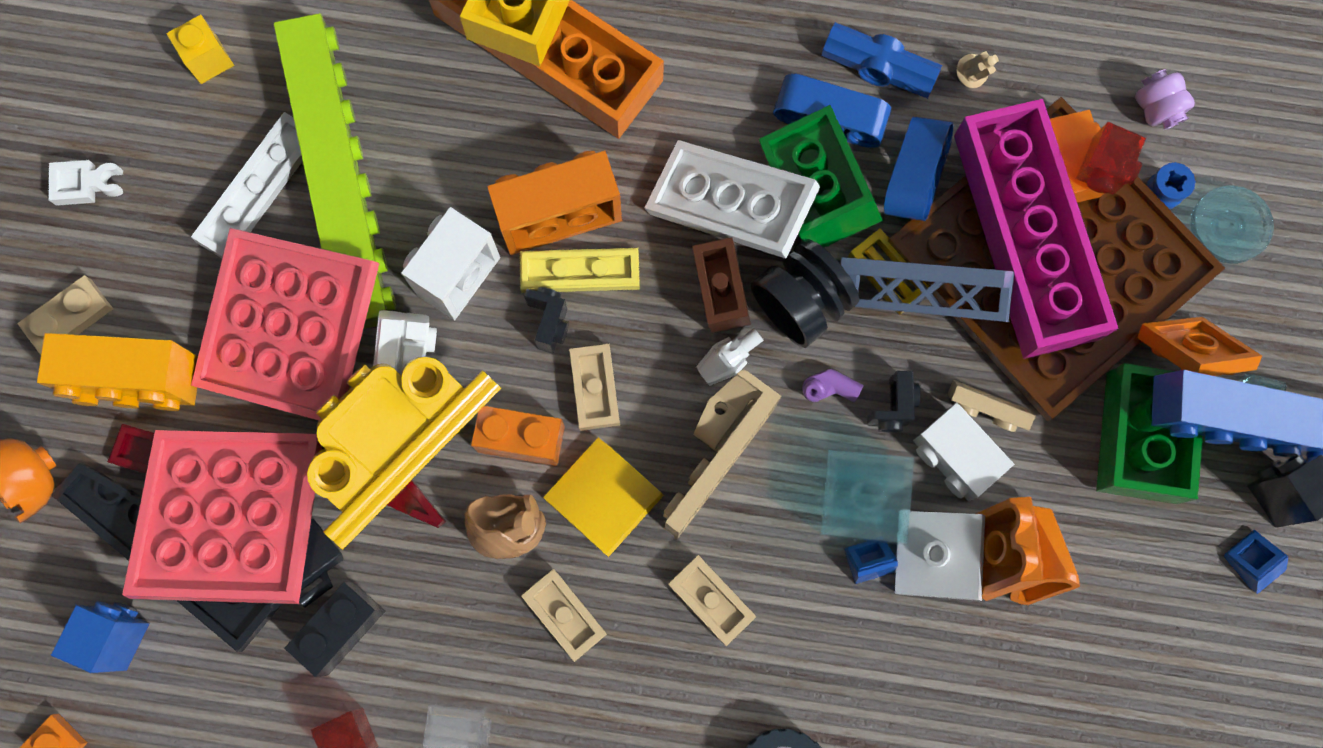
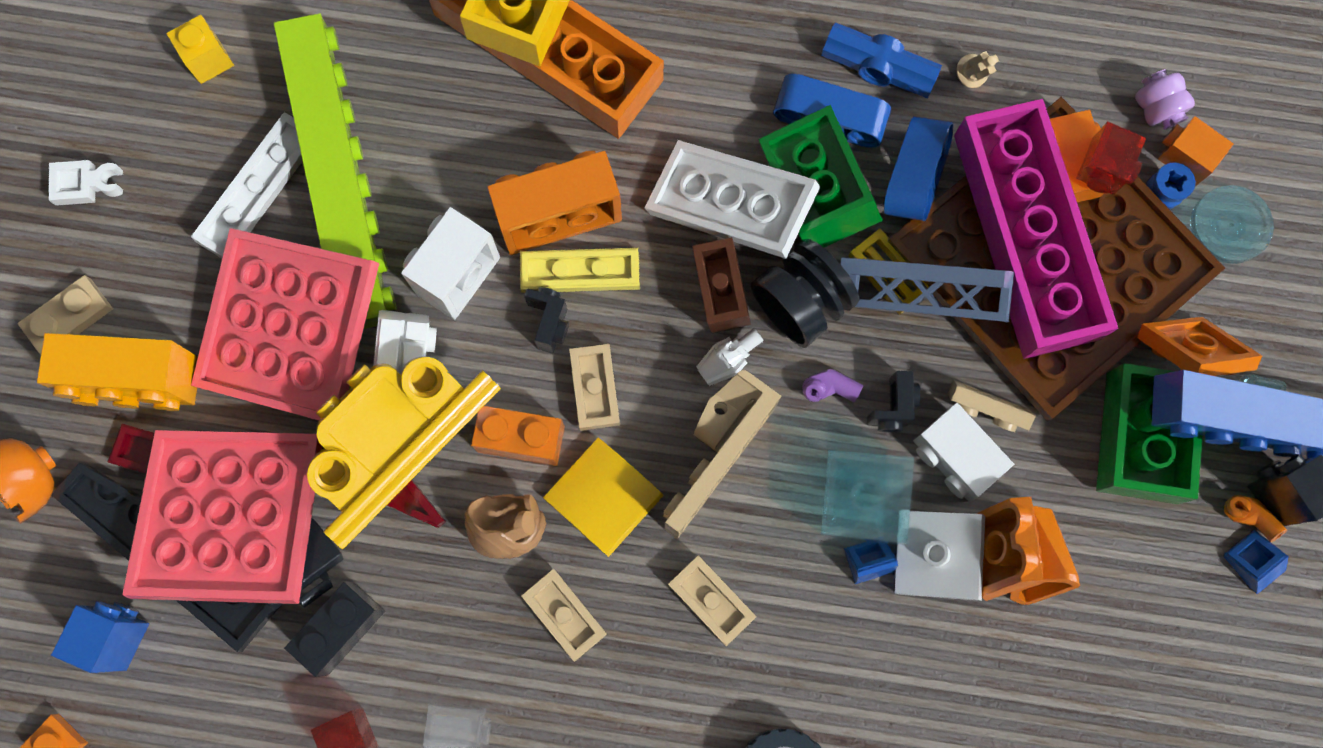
none -> orange brick [1158,116,1234,187]
none -> orange arm [1224,495,1287,542]

